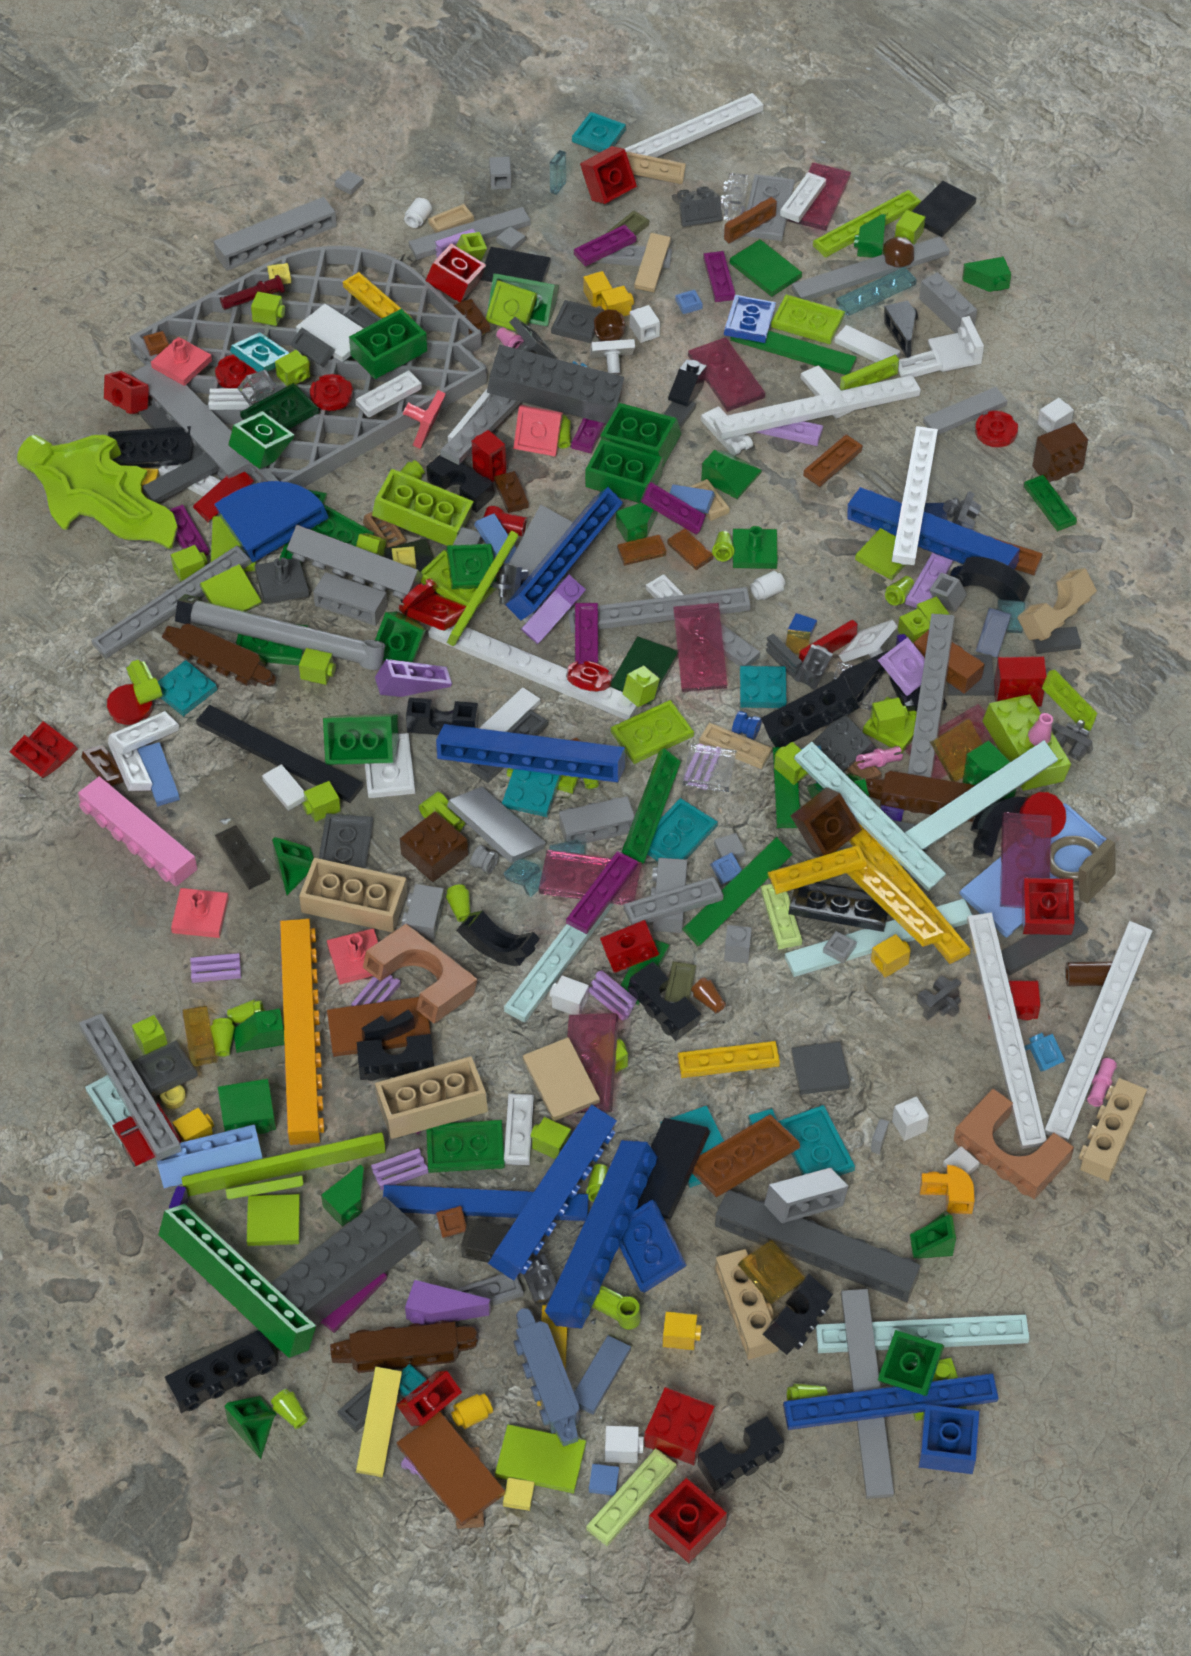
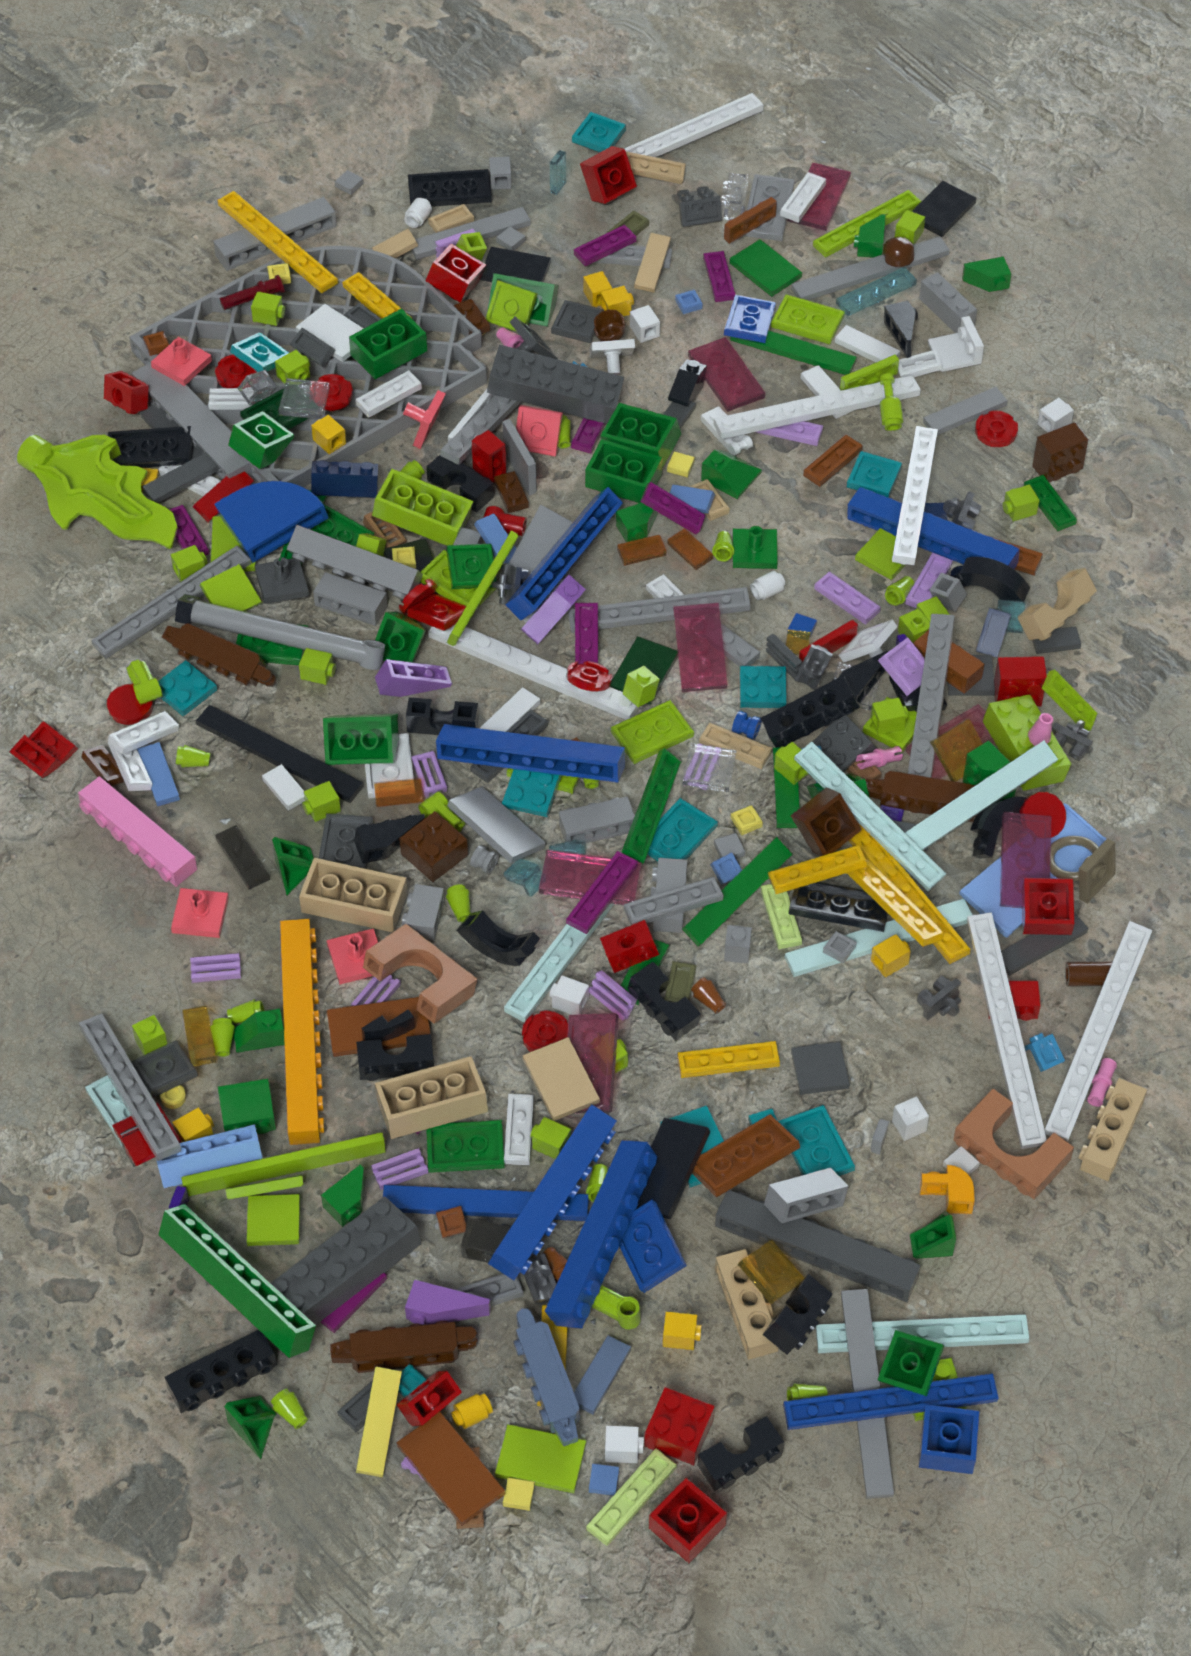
none -> lime cone [175,745,210,768]
none -> yellow tile [217,191,338,293]
none -> clear tile [279,378,330,419]
none -> yellow brick [311,415,346,454]
none -> dark blue brick [311,460,378,498]
none -> black slope [354,814,425,864]
none -> tan tile [372,229,418,258]
none -> clear orange tile [374,778,423,807]
none -> black tile [408,169,492,207]
none -> lavender tile [411,751,447,797]
none -> light grey tile [502,419,537,495]
none -> red tile [522,1010,571,1052]
none -> dark orange cone [542,1247,567,1283]
none -> light yellow tile [667,452,695,477]
none -> light yellow tile [731,805,763,836]
none -> lavender tile [814,572,881,625]
none -> teal plate [847,451,902,498]
none -> lime piece [880,373,903,431]
none -> lime brick [1002,484,1039,522]

